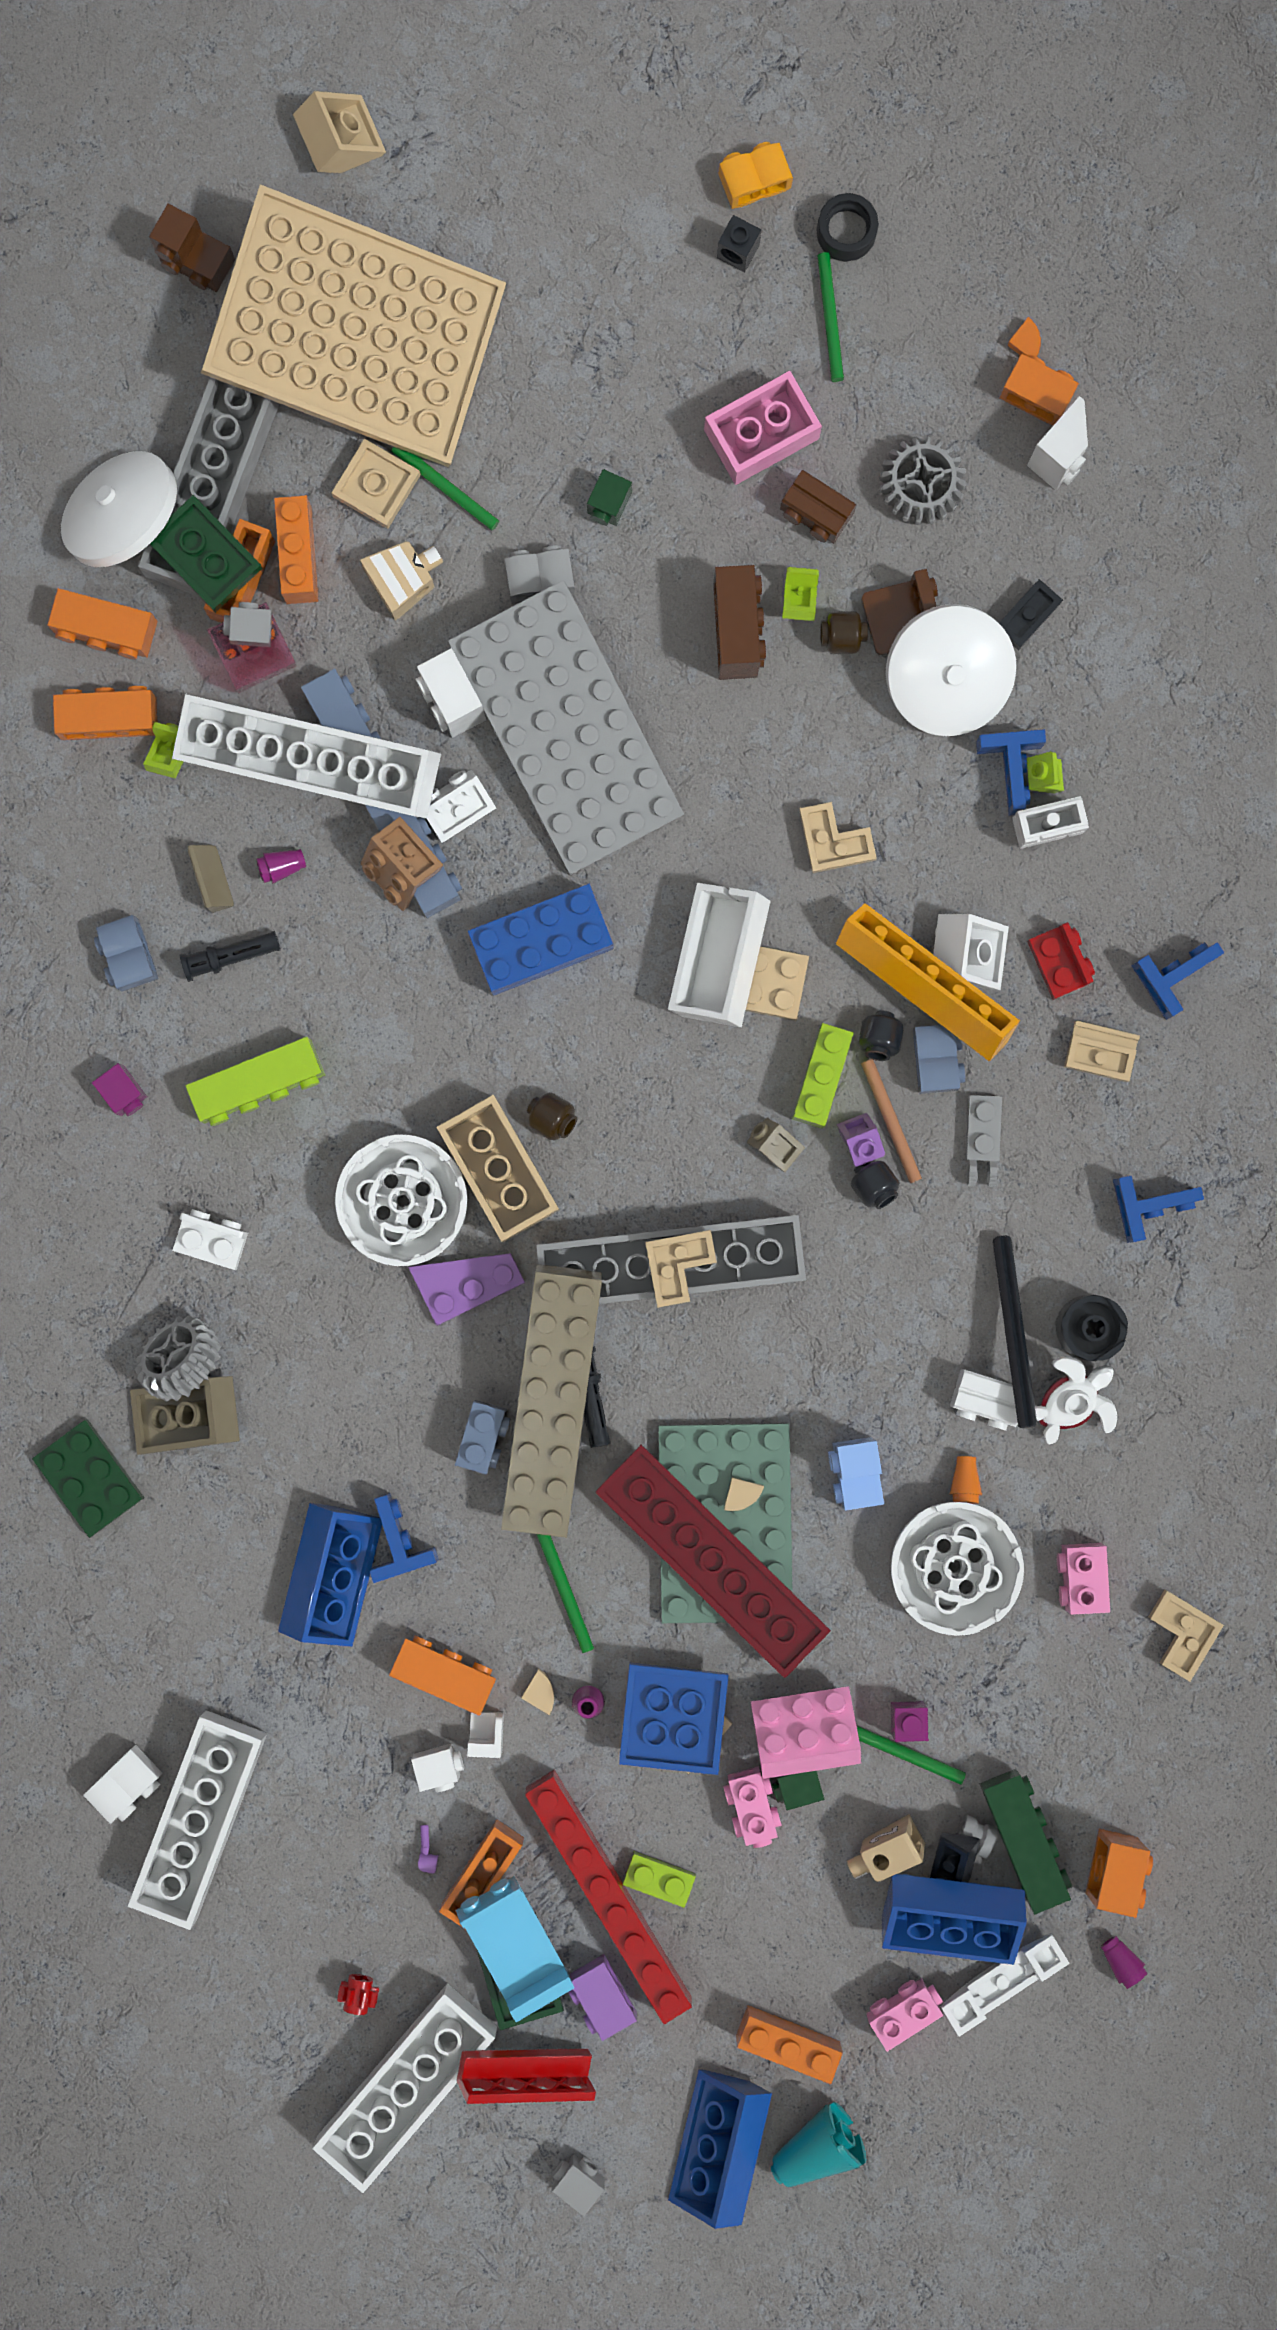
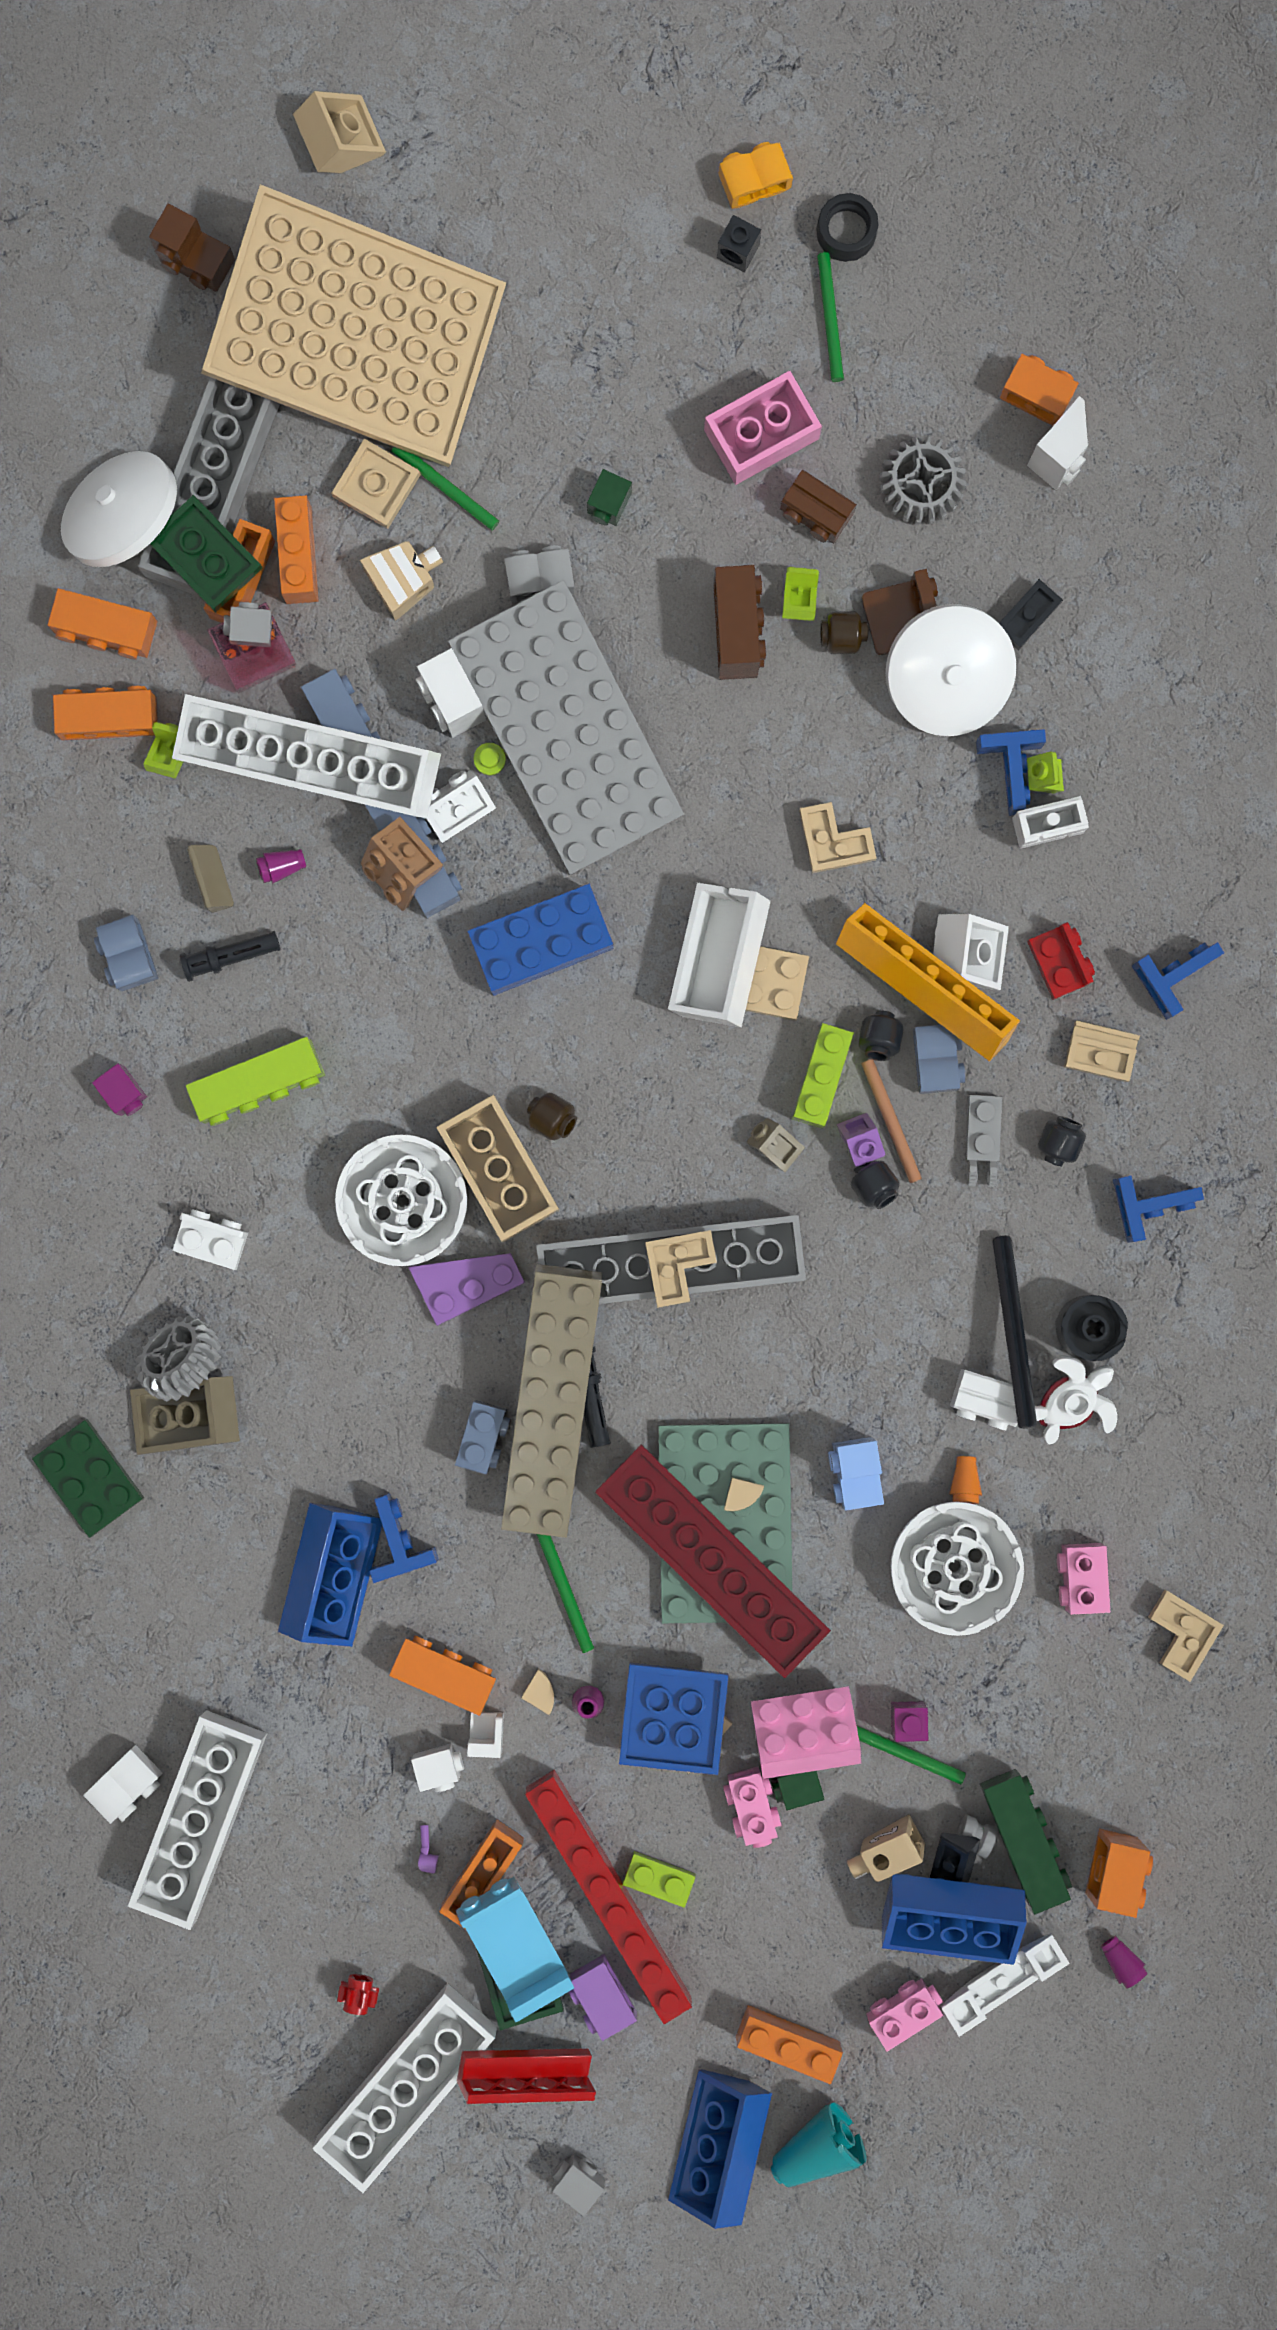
orange tile [1007,317,1041,357] -> none
none -> lime plate [473,743,506,776]
none -> black head [1038,1116,1086,1167]

